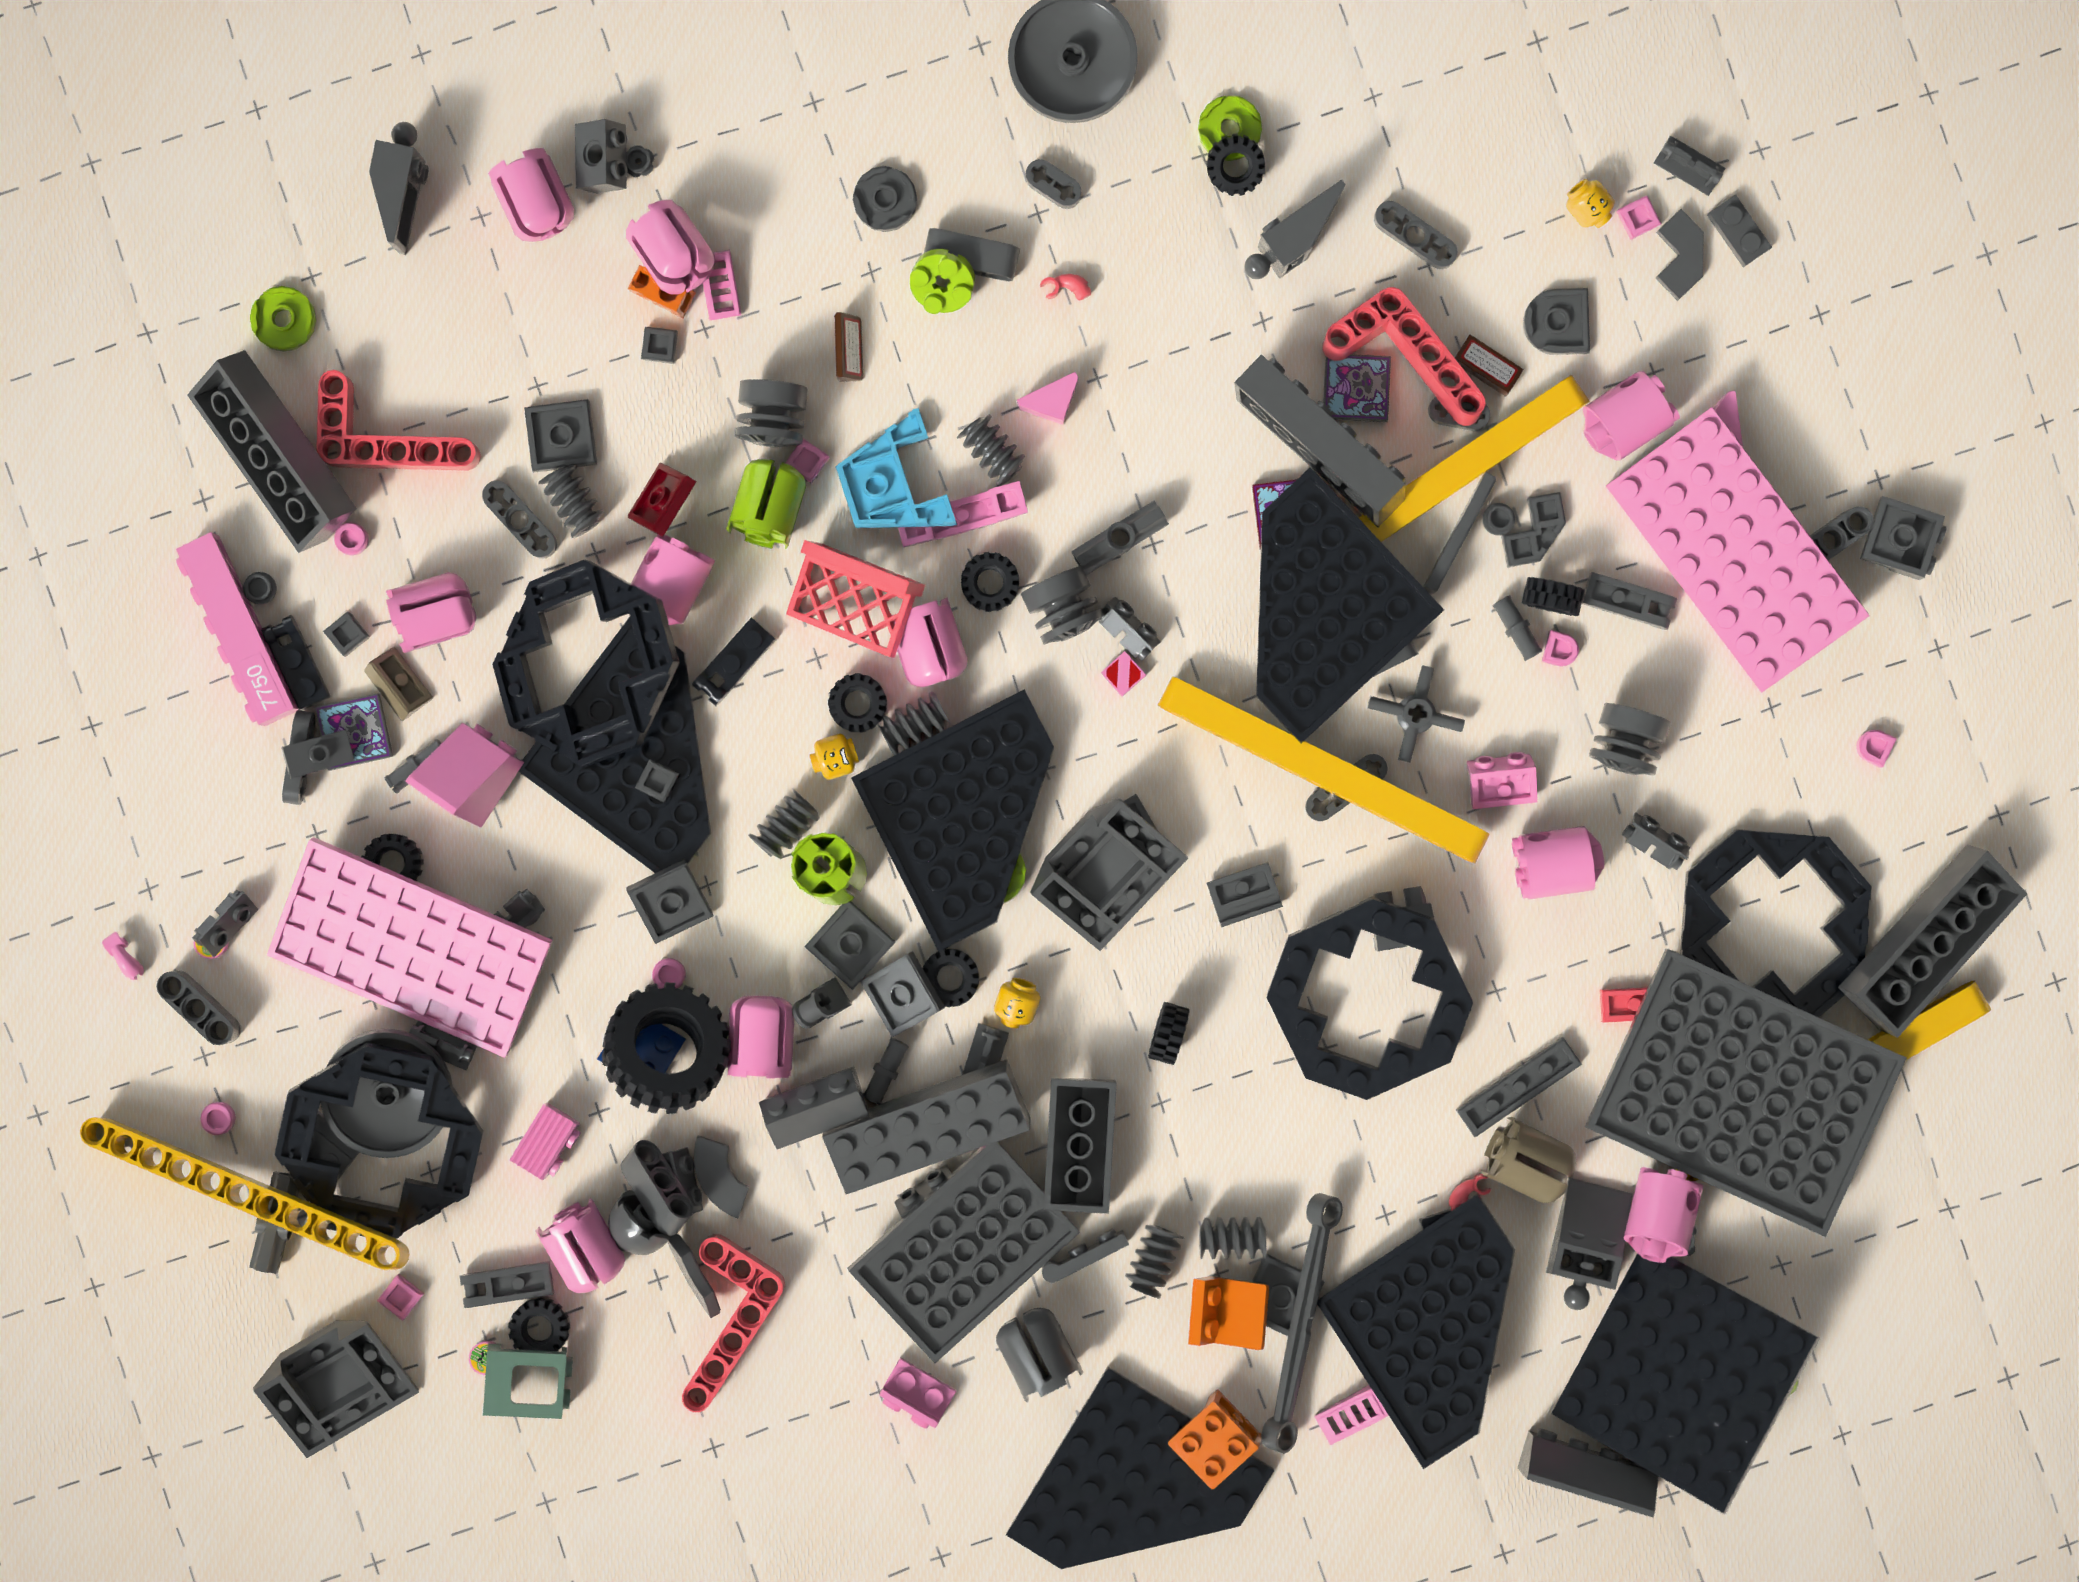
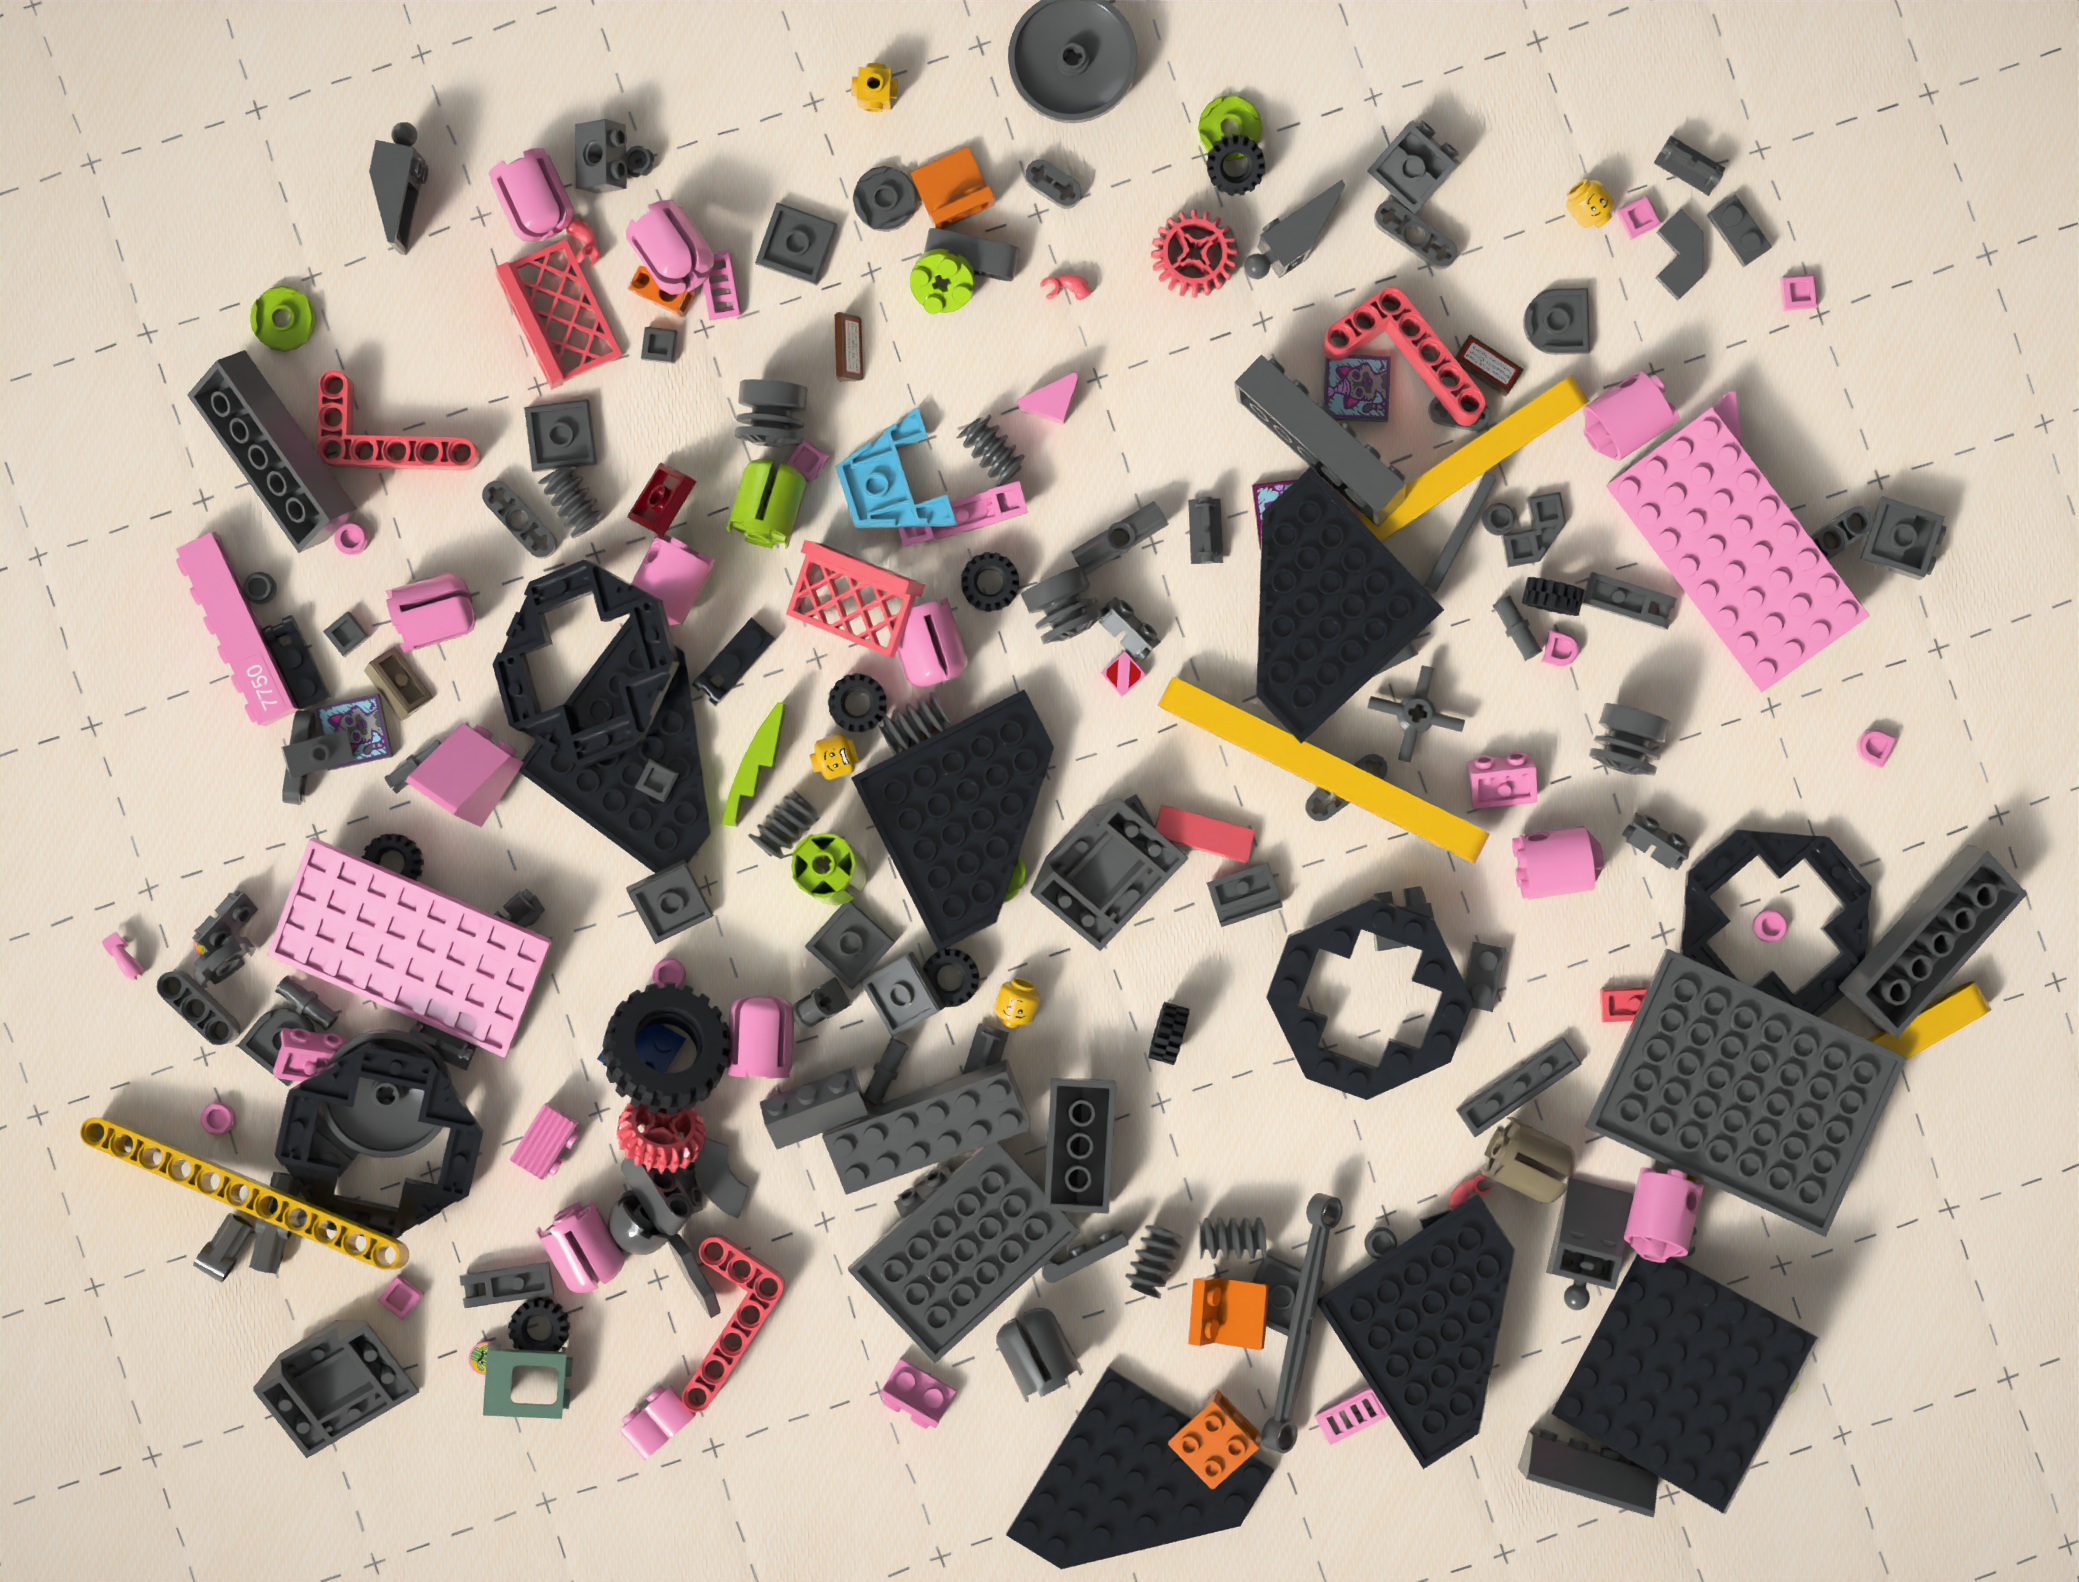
none -> dark grey piece [193,1213,254,1283]
none -> dark grey plate [194,933,256,988]
none -> dark grey tile [237,1008,316,1086]
none -> bright pink bracket [273,1028,346,1082]
none -> dark grey pin [275,975,339,1031]
none -> coral fence [495,239,622,390]
none -> coral arm [566,218,600,267]
none -> coral gear [616,1103,706,1174]
none -> bright pink brick [619,1385,696,1460]
none -> lime slope [721,702,786,827]
none -> dark grey tile [755,202,838,286]
none -> yellow brick [851,63,898,112]
none -> orange bracket [911,147,995,229]
none -> coral gear [1151,210,1238,298]
none -> coral tile [1155,805,1255,863]
none -> dark grey hinge [1188,497,1223,564]
none -> dark grey plate [1364,1227,1397,1259]
none -> dark grey plate [1367,120,1461,214]
none -> dark grey plate [1464,942,1506,1012]
none -> bright pink tile [1753,910,1787,942]
none -> bright pink tile [1780,274,1818,311]

